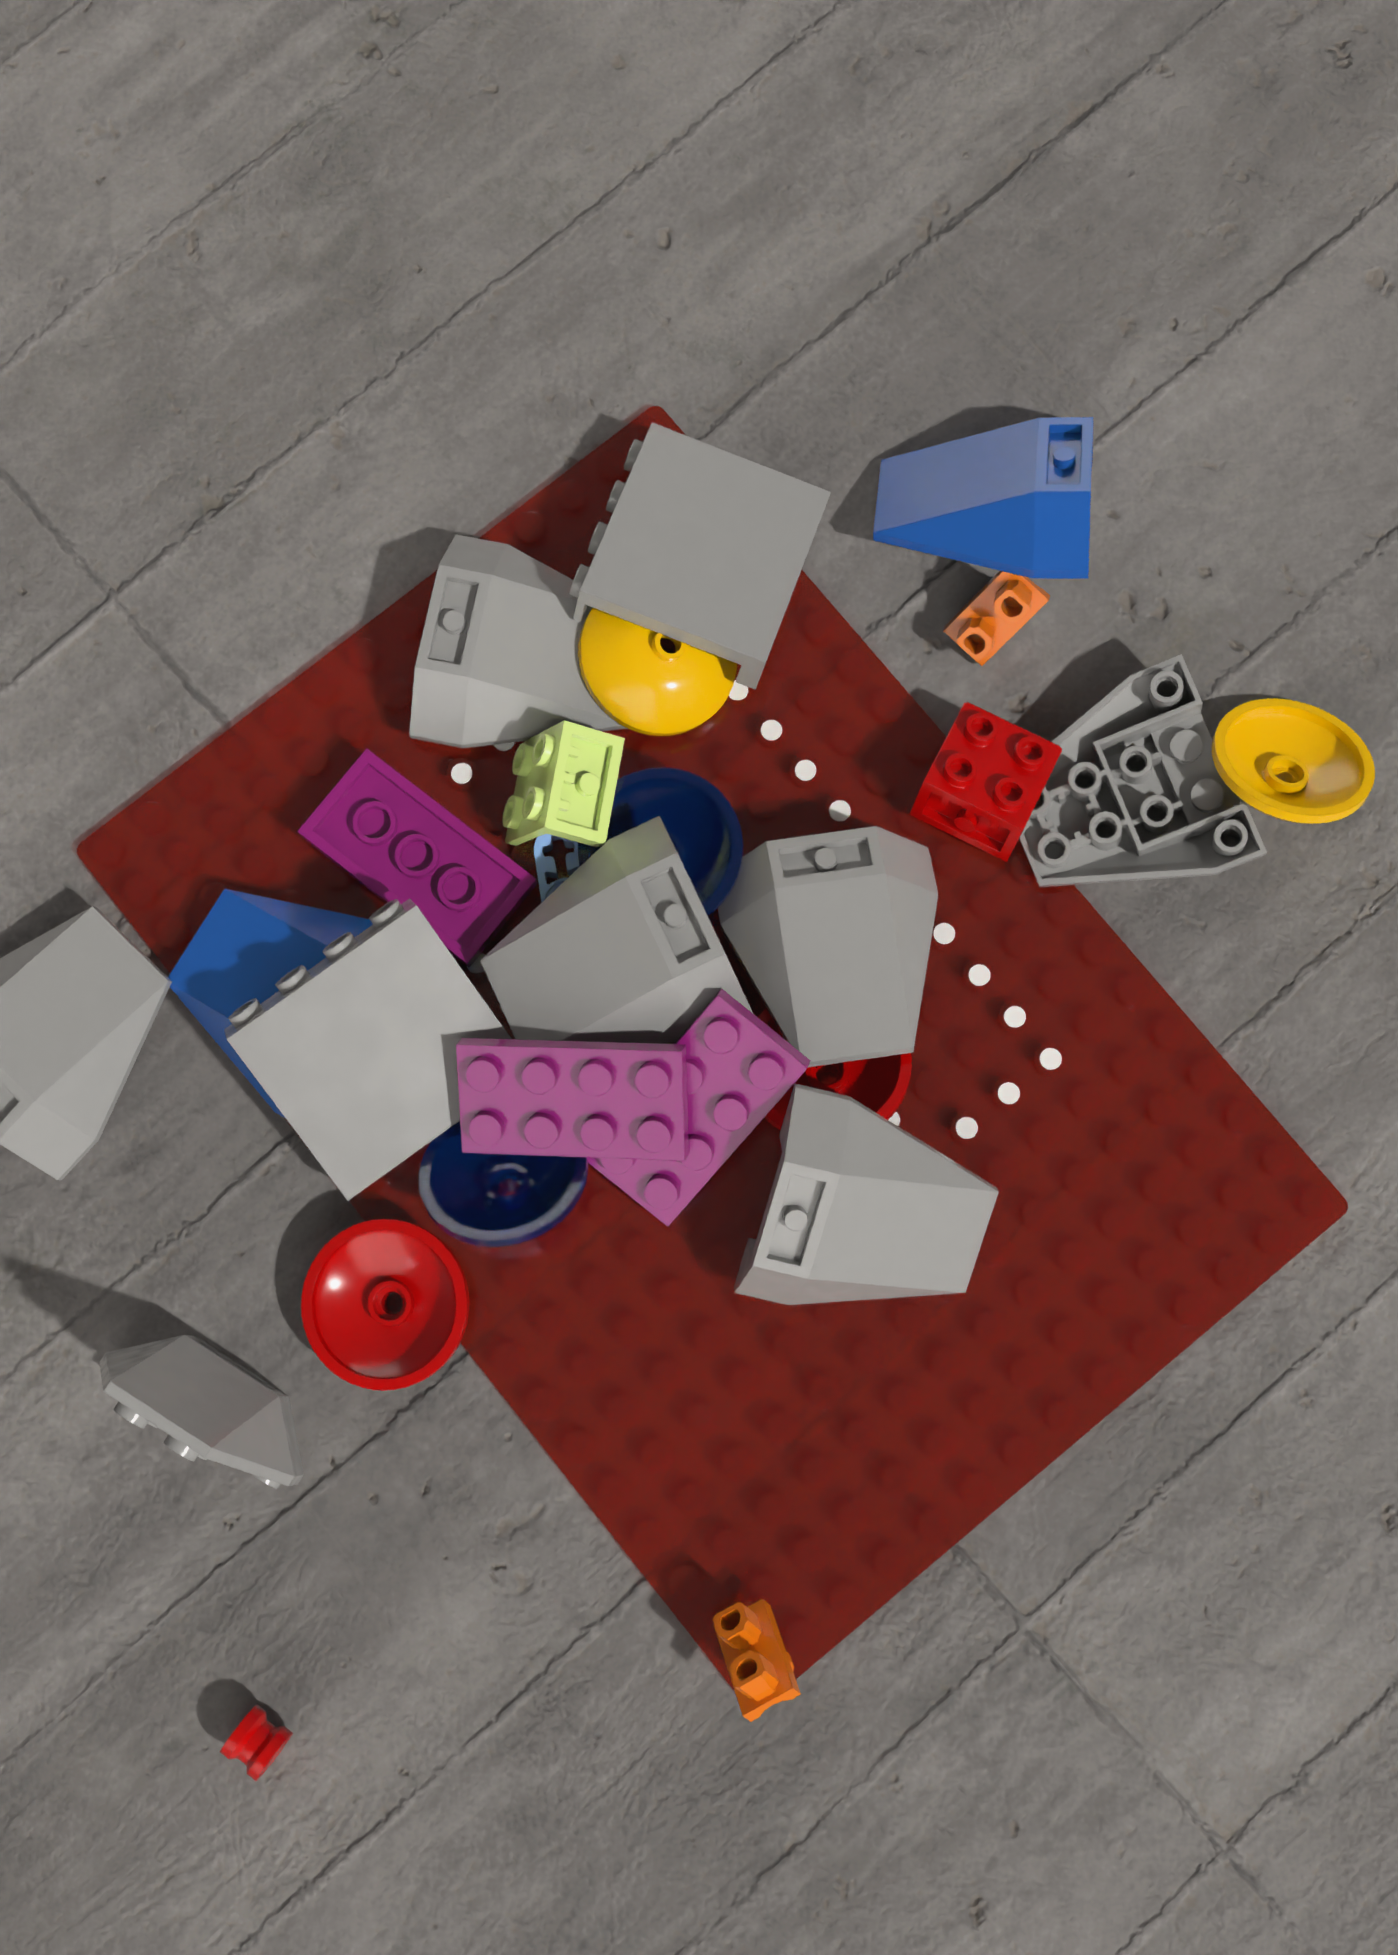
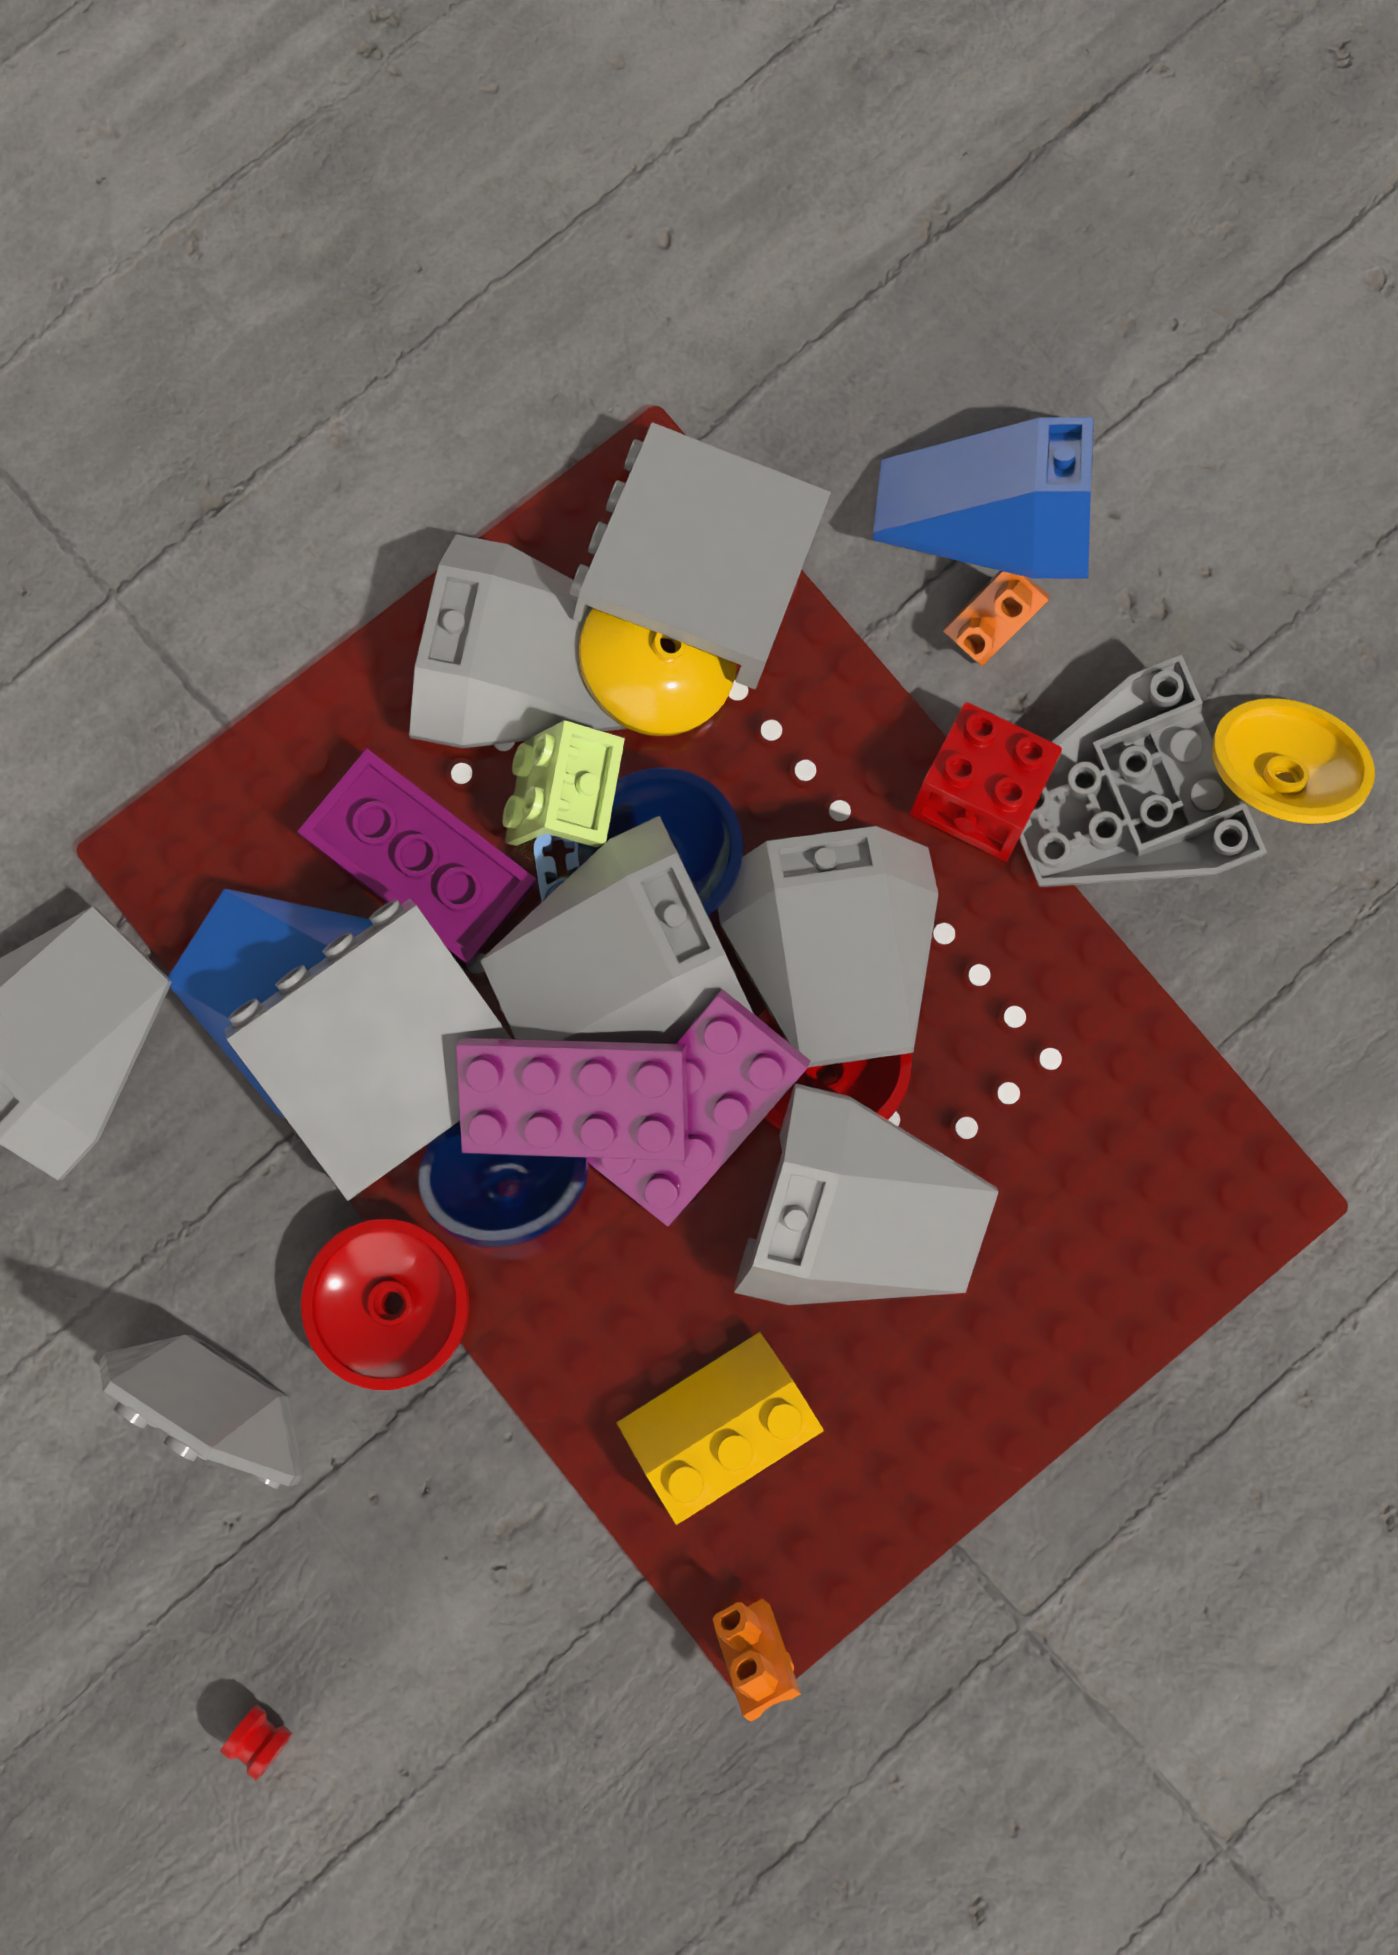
none -> yellow slope [616,1332,824,1525]

